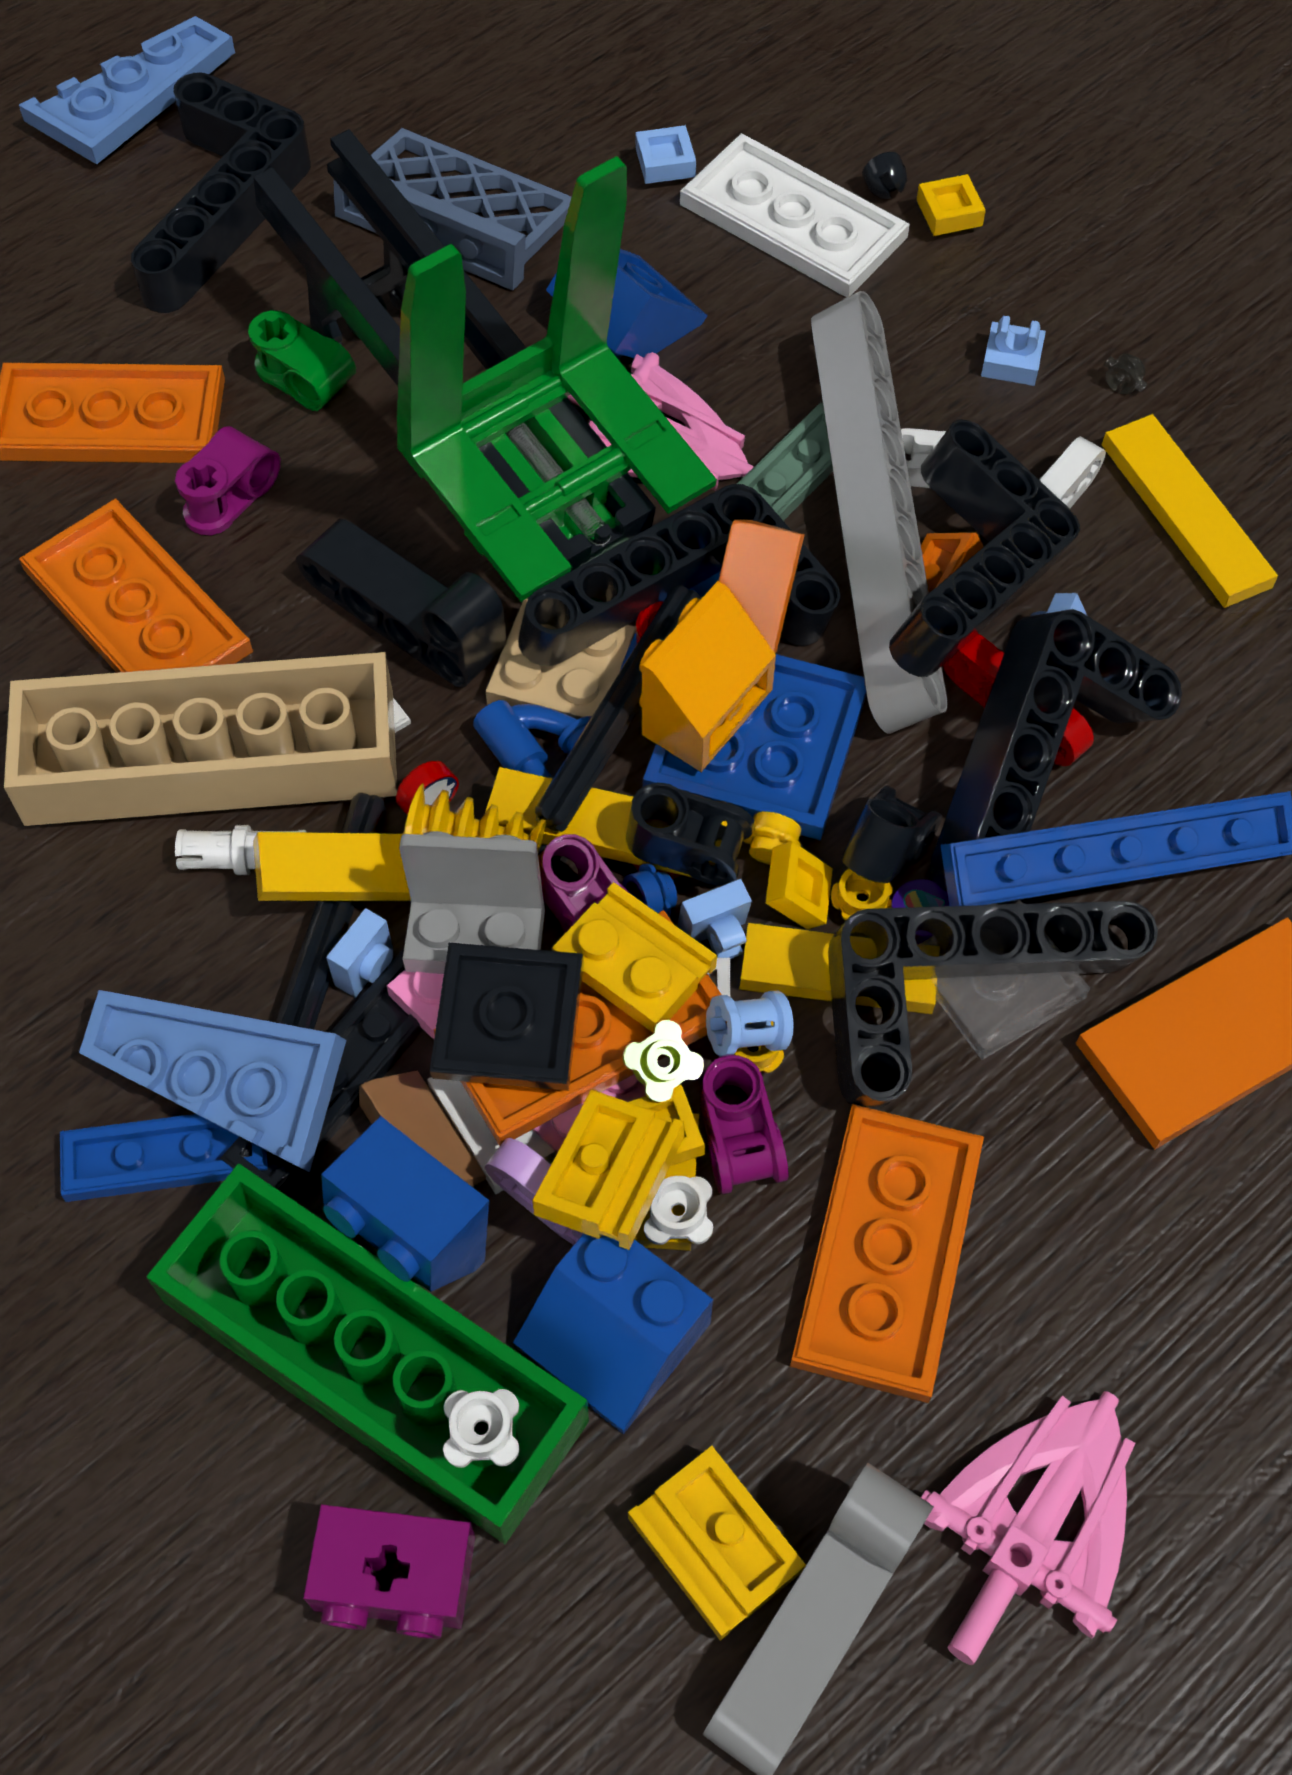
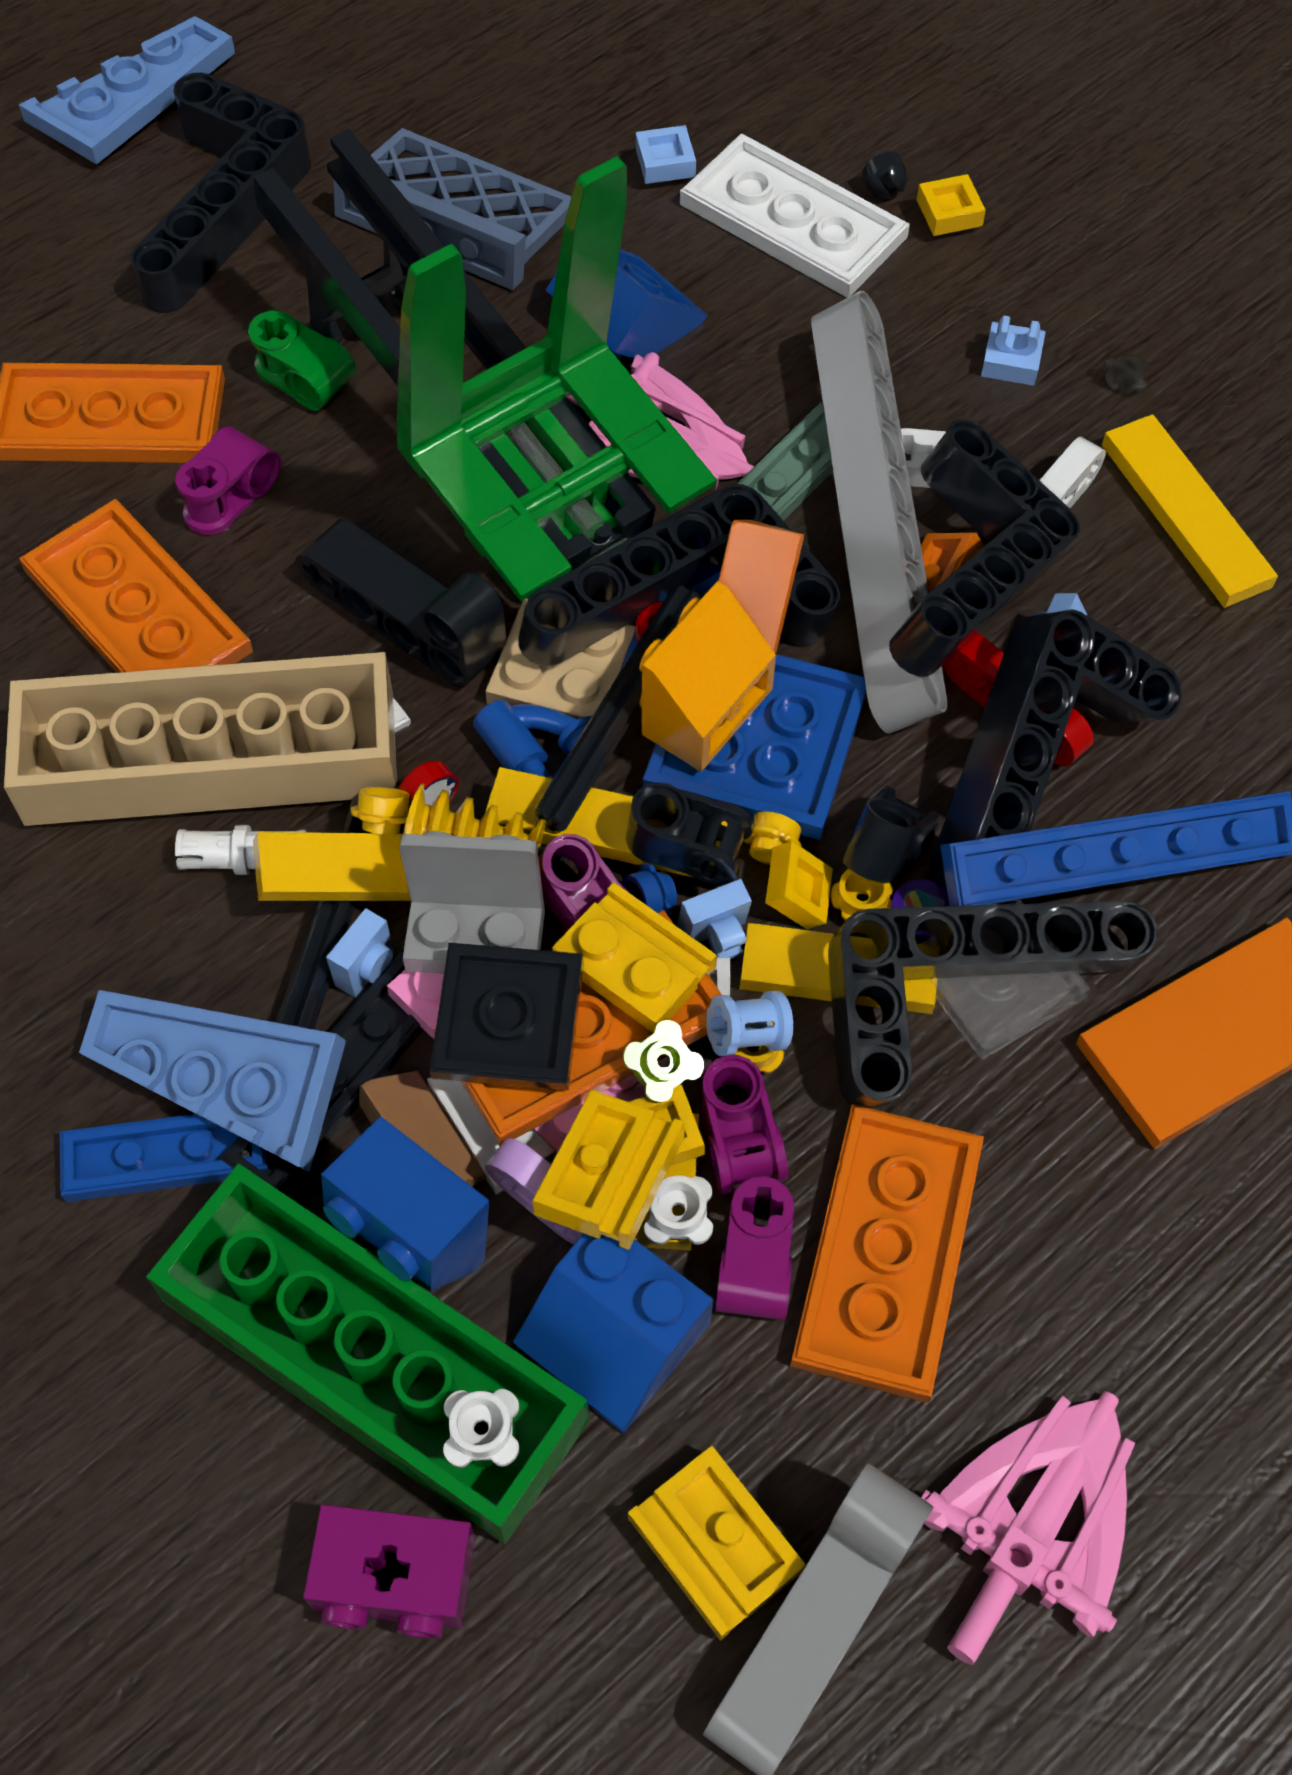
none -> yellow plate [351,787,410,834]
none -> magenta piece [715,1176,794,1320]

